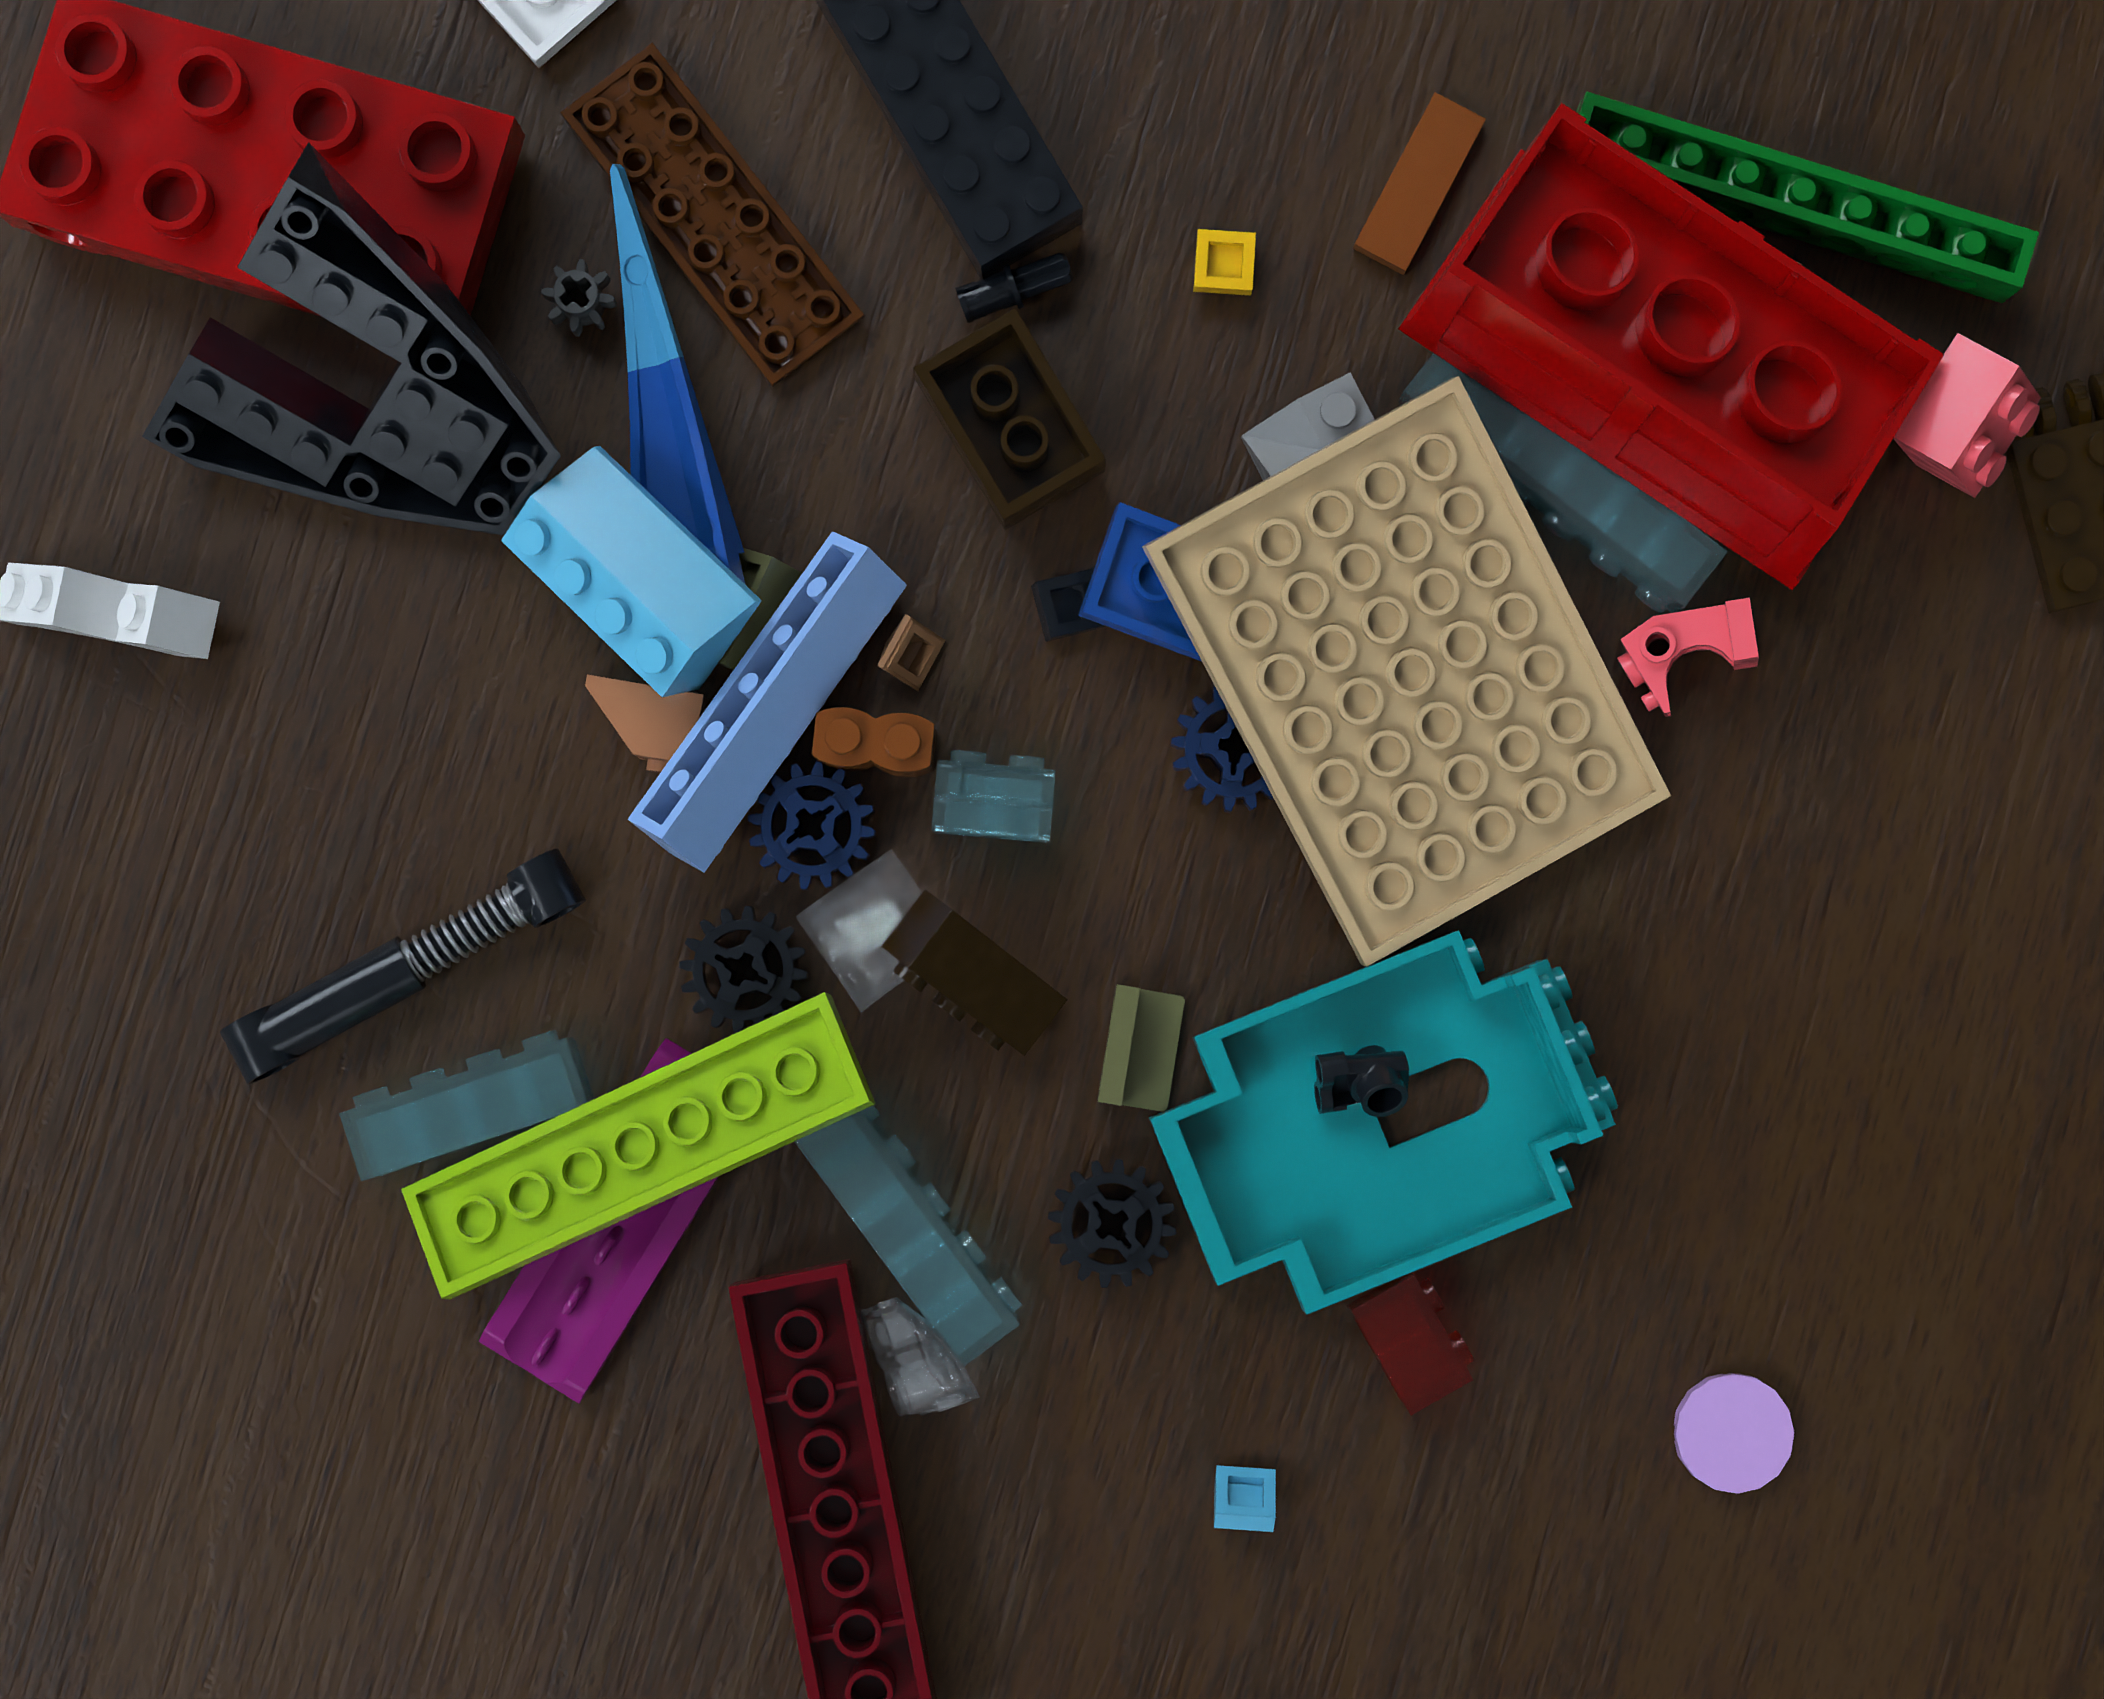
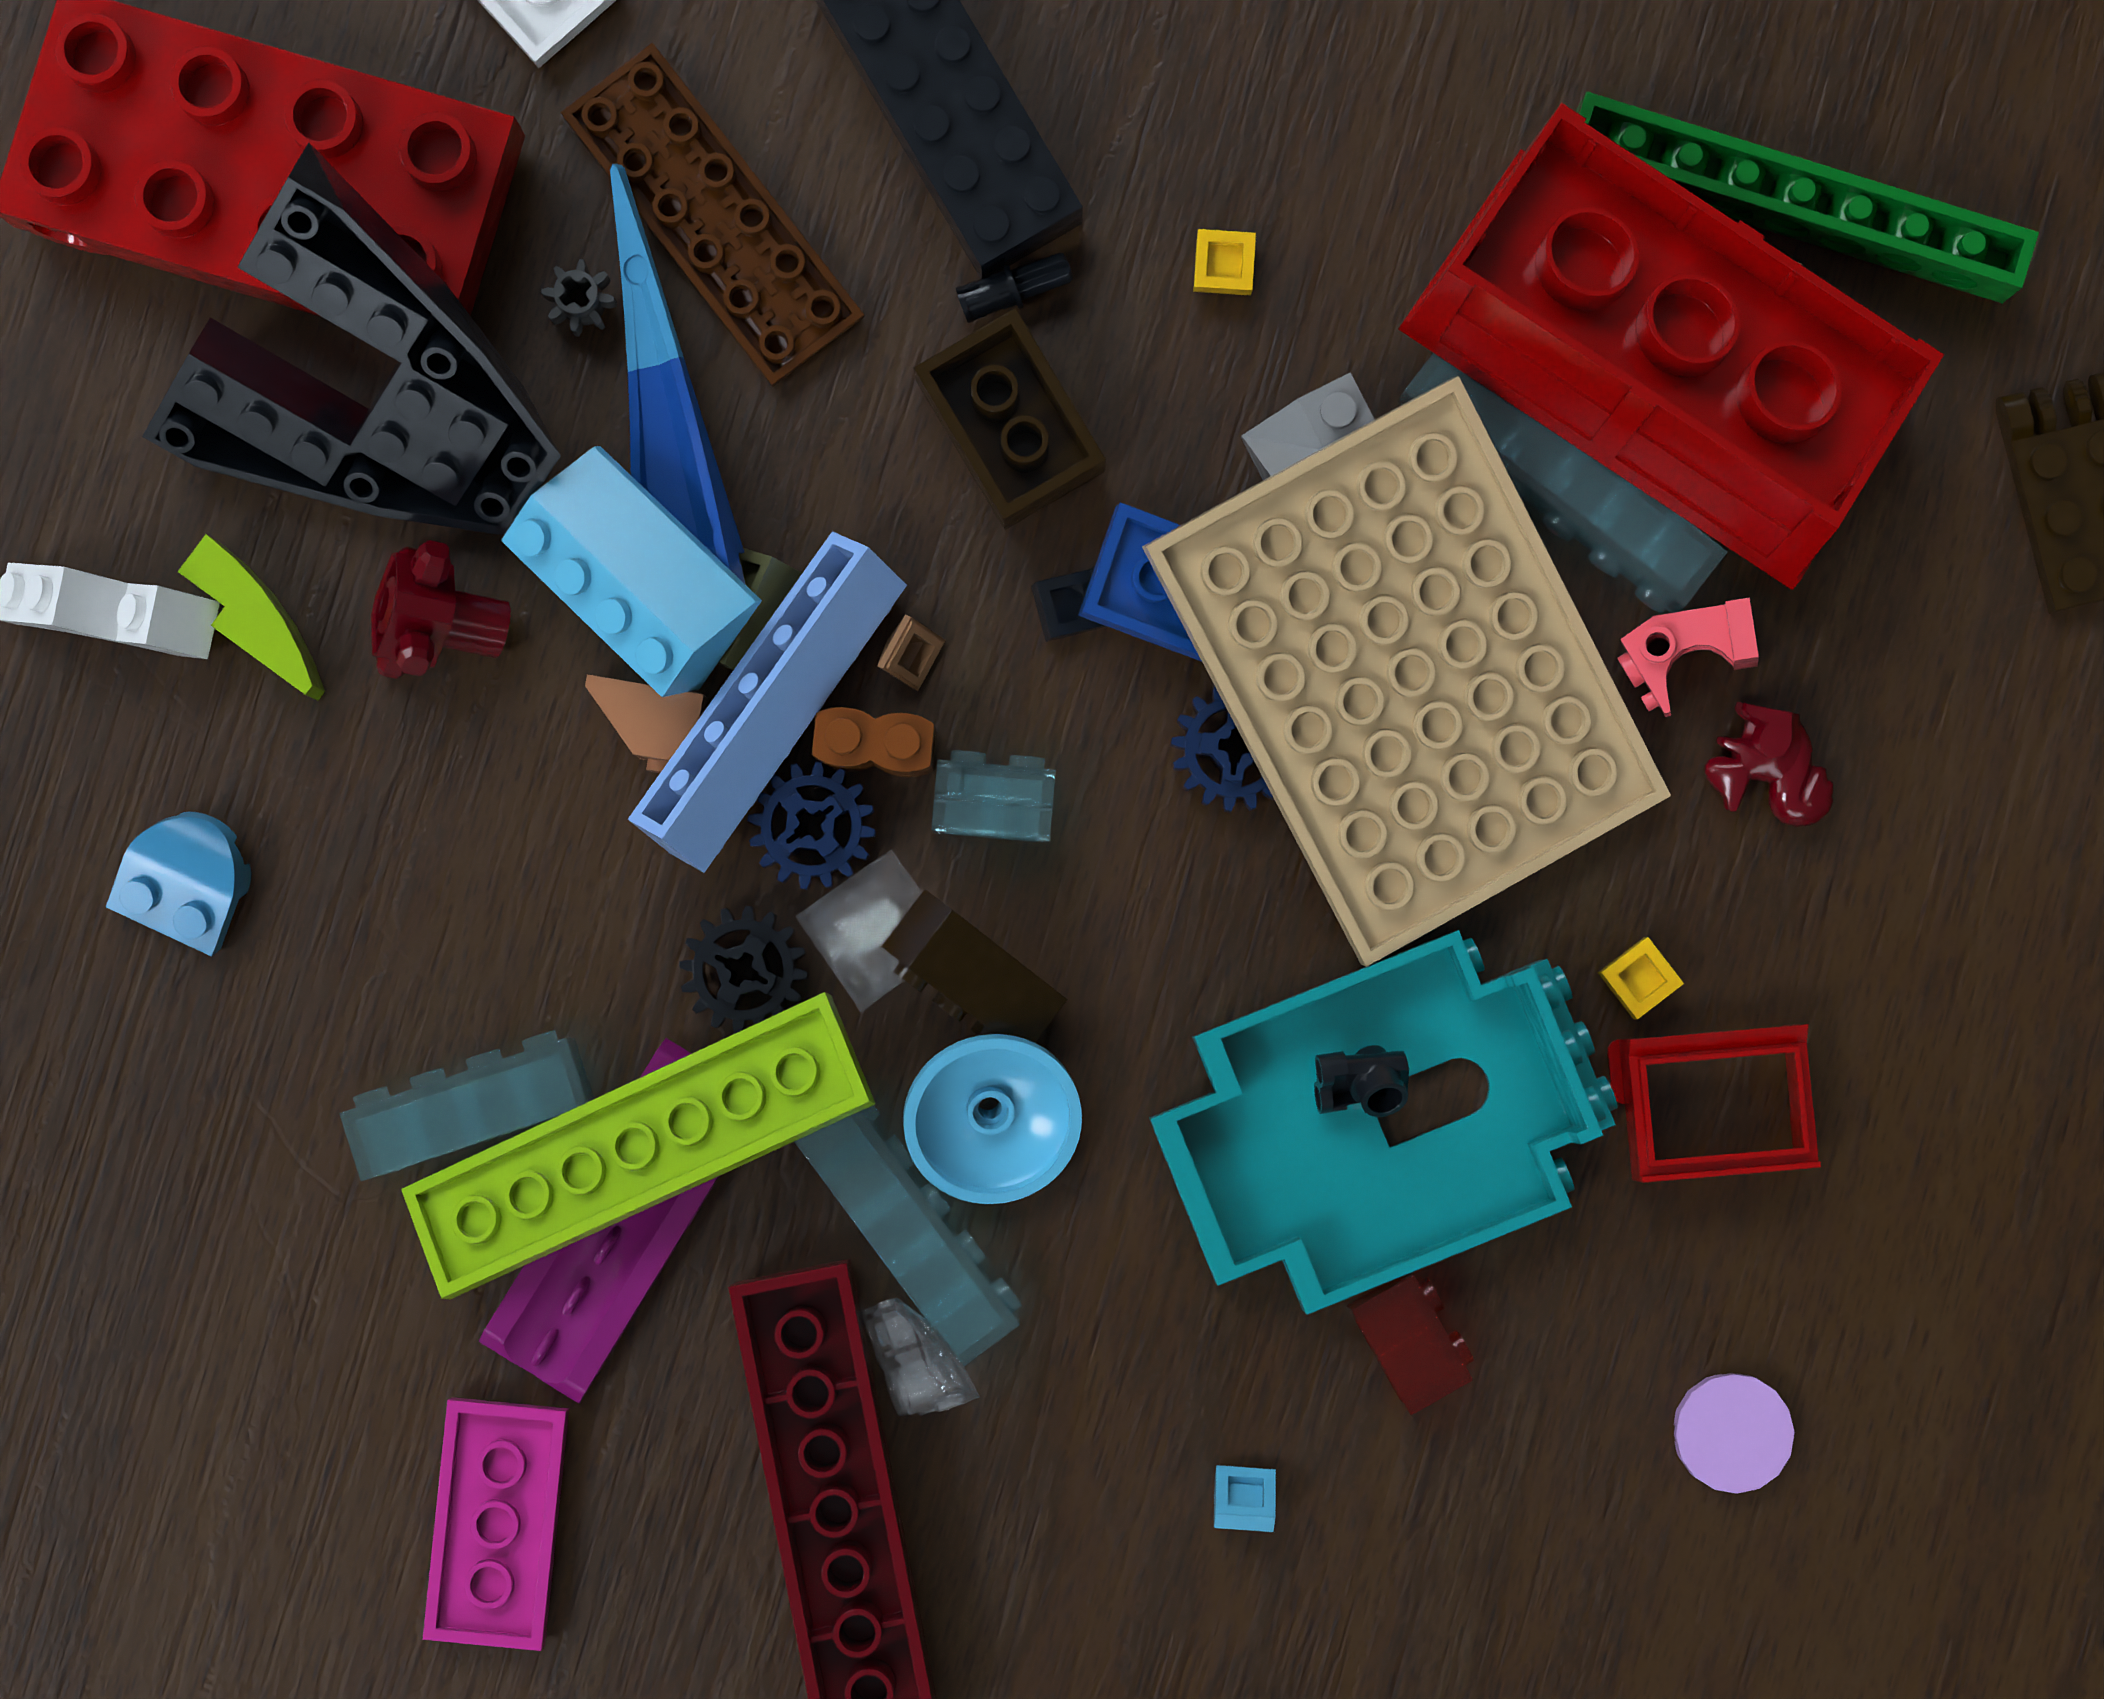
black piece [220,849,586,1085] -> none
black gear [1048,1158,1176,1288] -> none
olive panel [1097,984,1185,1112] -> none
dark orange tile [1353,92,1486,275] -> none
coral brick [1893,333,2041,498] -> none
none -> dark azure slope [106,812,251,957]
none -> lime slope [178,534,325,701]
none -> dark red piece [371,540,511,679]
none -> dark pink plate [422,1397,569,1651]
none -> medium azure dish [903,1034,1082,1204]
none -> yellow plate [1598,937,1684,1020]
none -> red piece [1607,1024,1821,1183]
none -> dark red animal [1704,702,1834,827]

